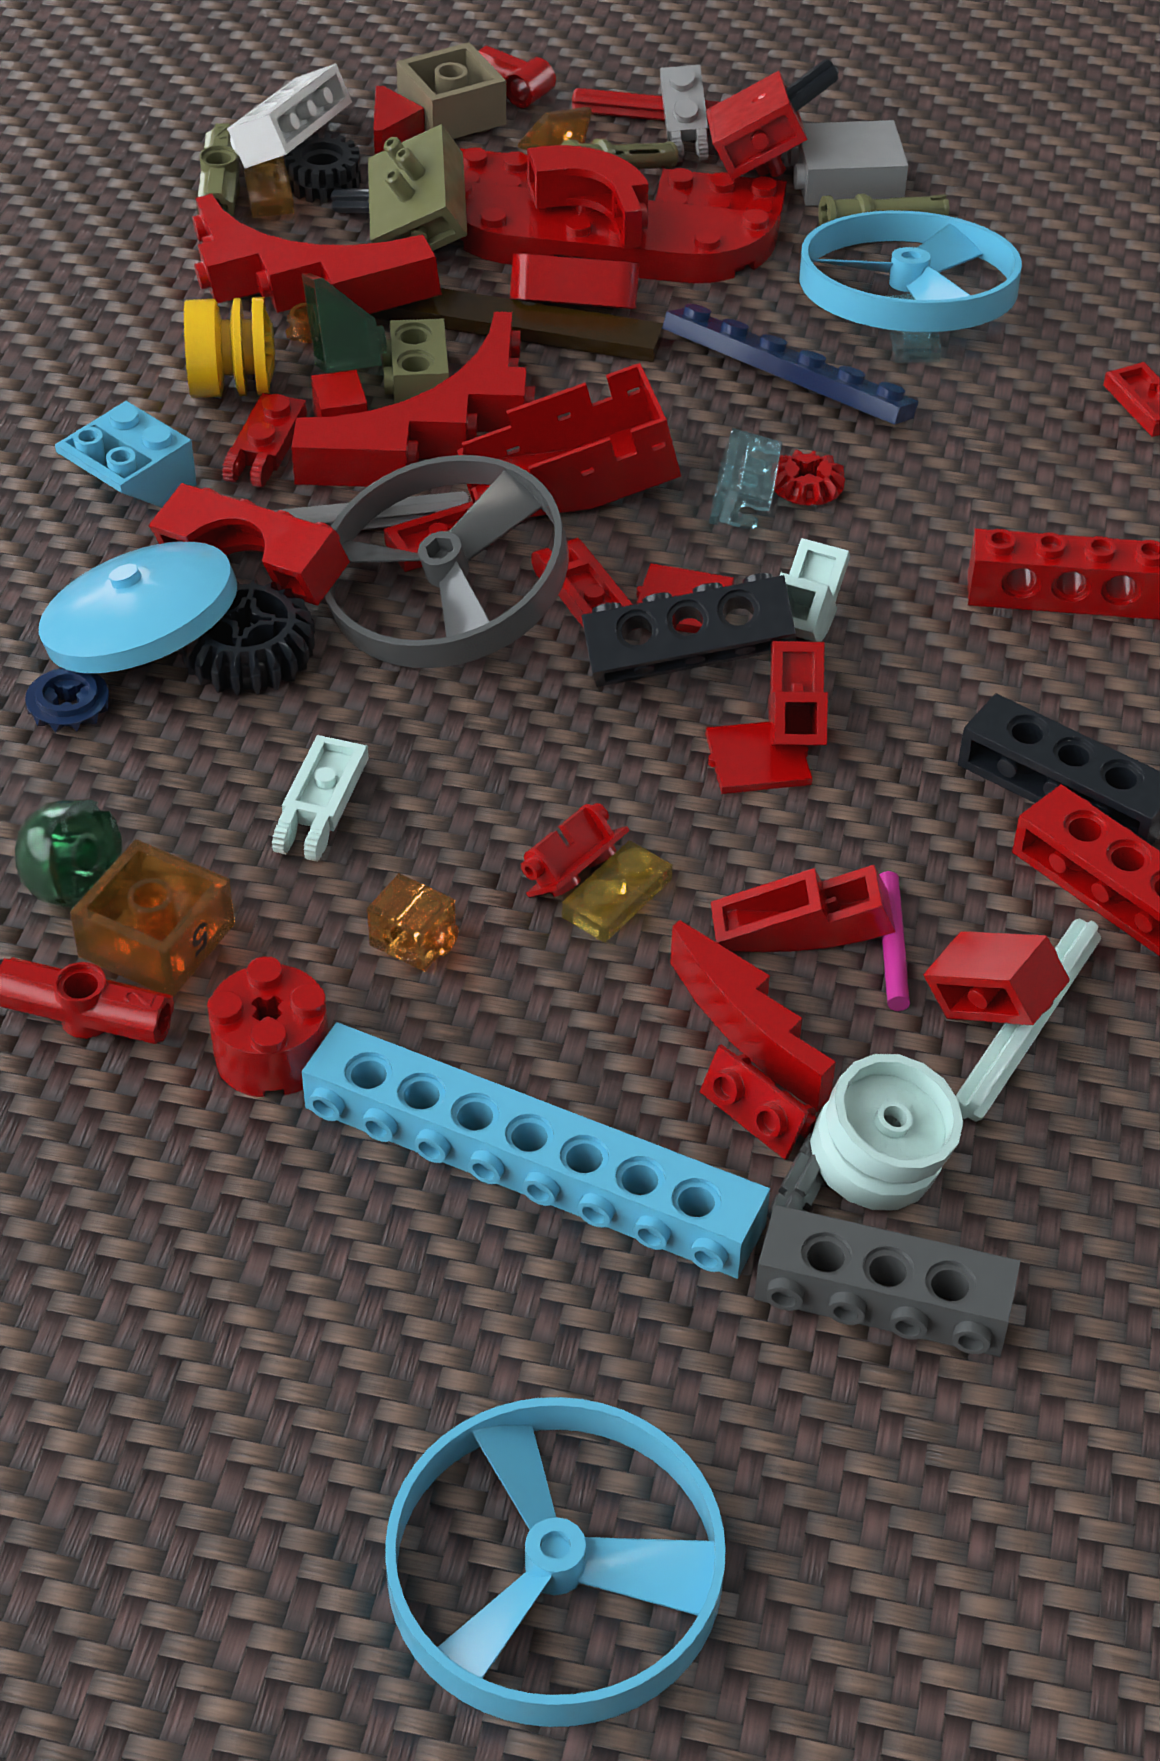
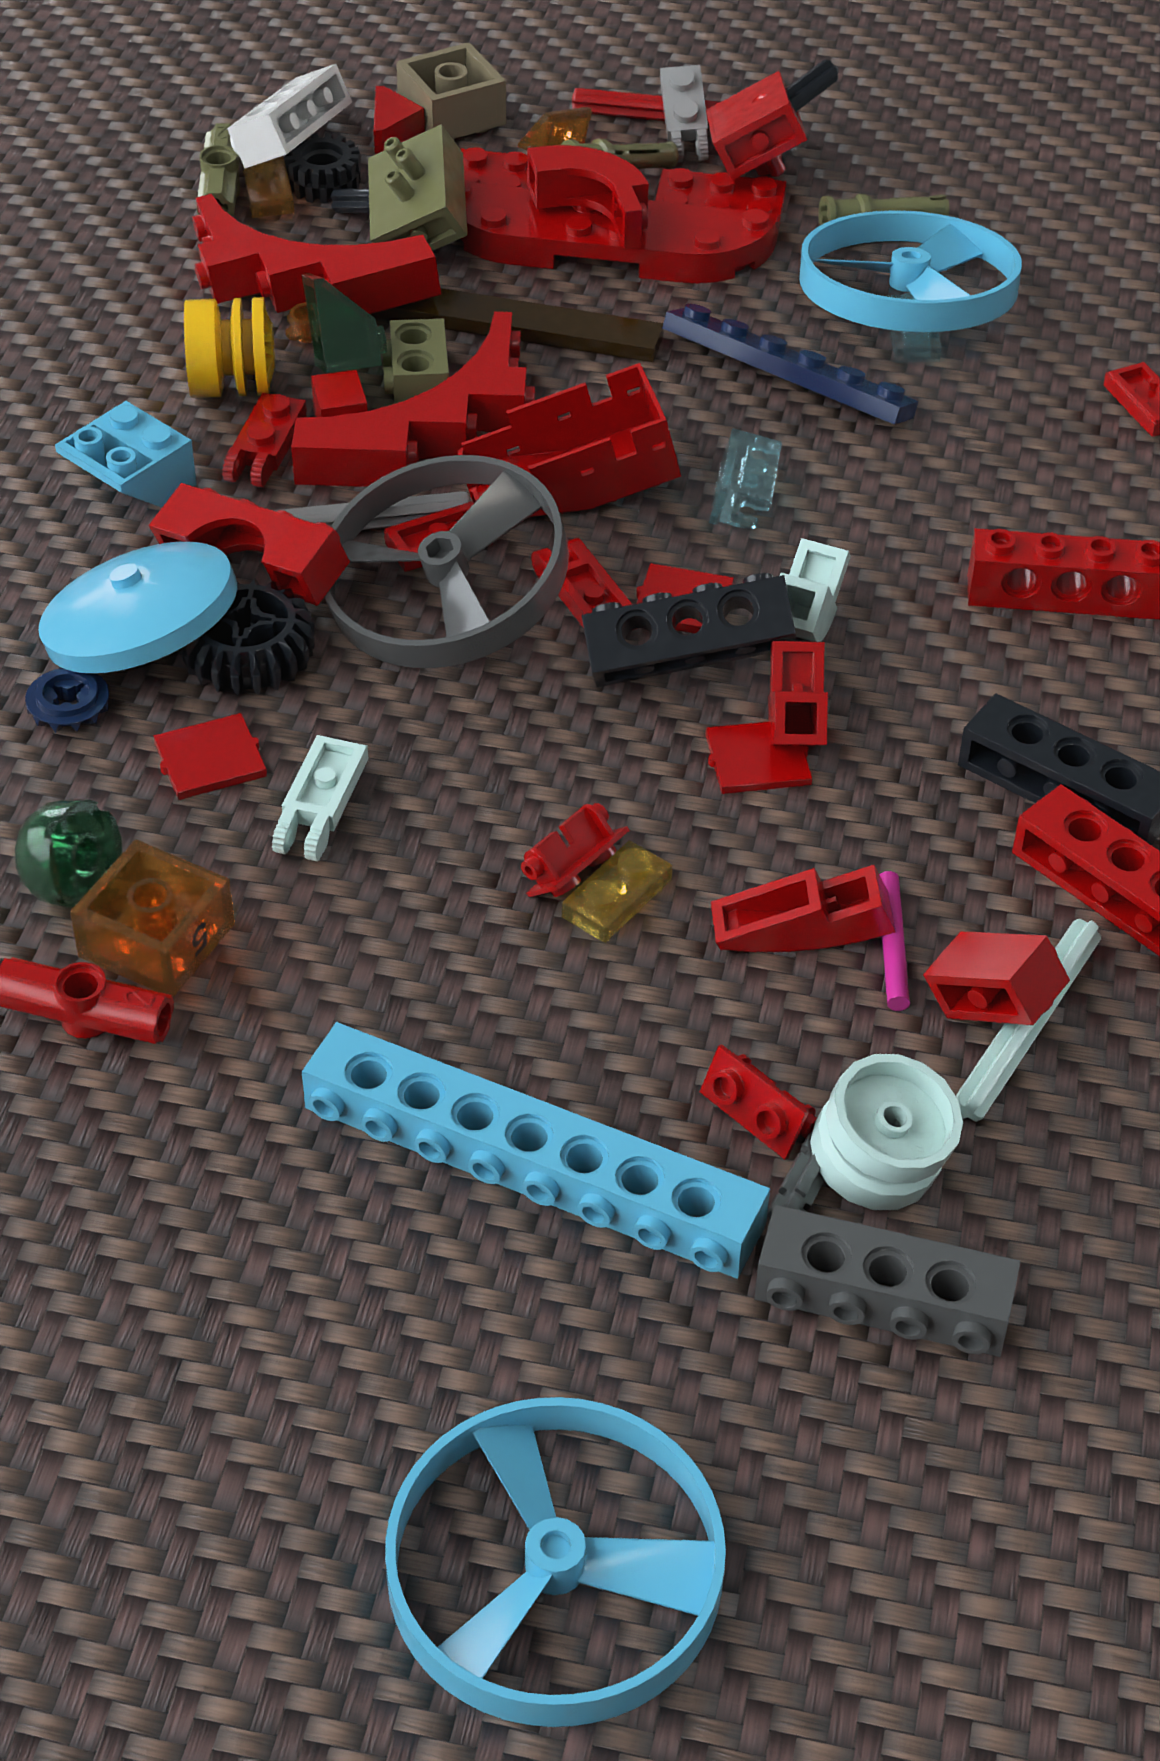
red brick [207,956,329,1097] -> none
clear orange brick [367,873,459,972] -> none
red piece [478,45,556,108] -> none
red beam [509,254,640,309] -> none
red slope [670,920,836,1112] -> none
red gear [770,449,845,505] -> none
light grey brick [788,120,908,206] -> none
none -> red piece [153,713,267,800]

